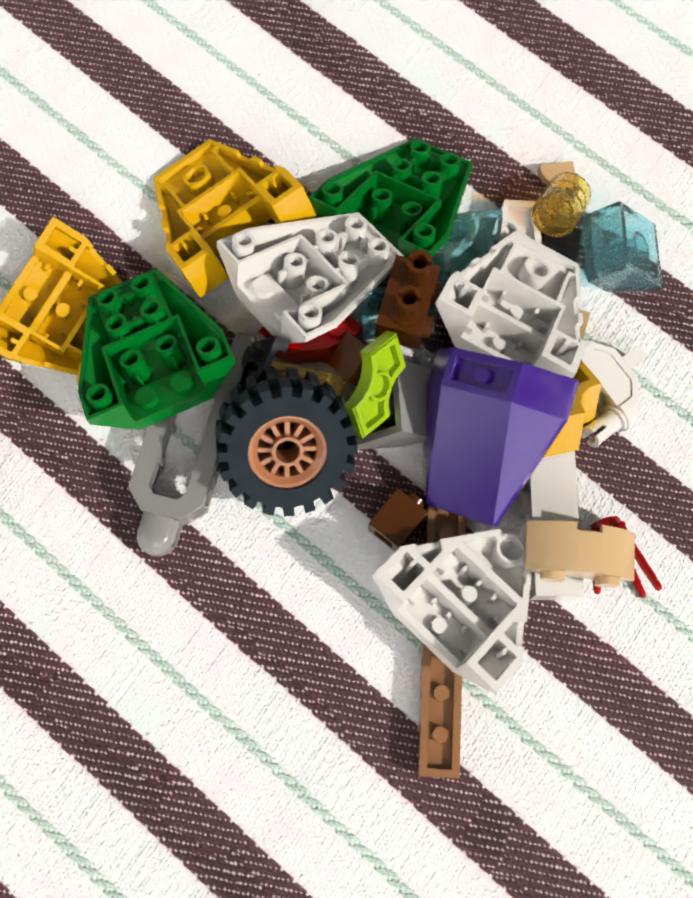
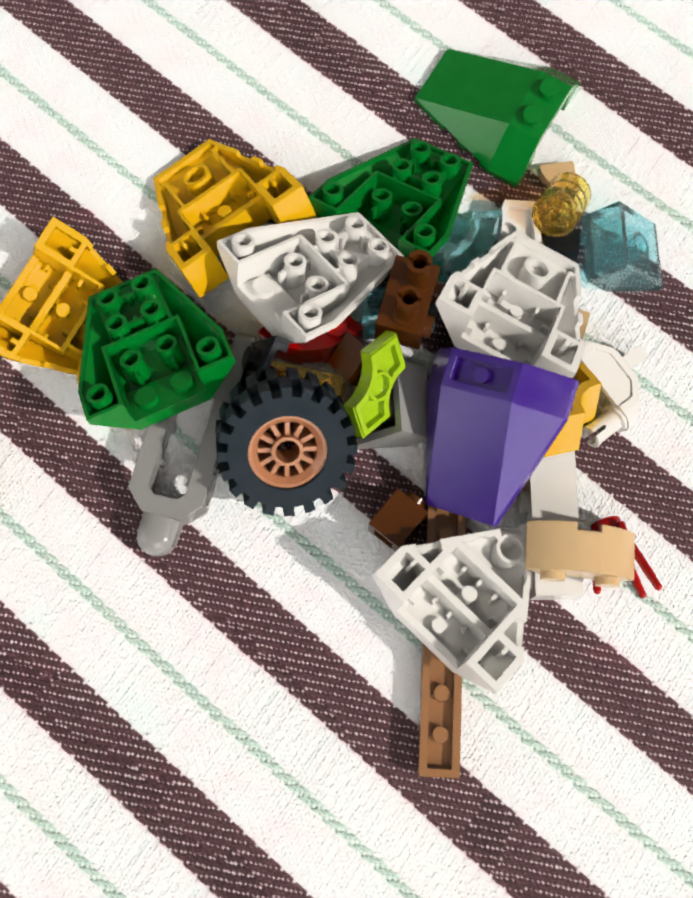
none -> green wedge [414,48,580,188]

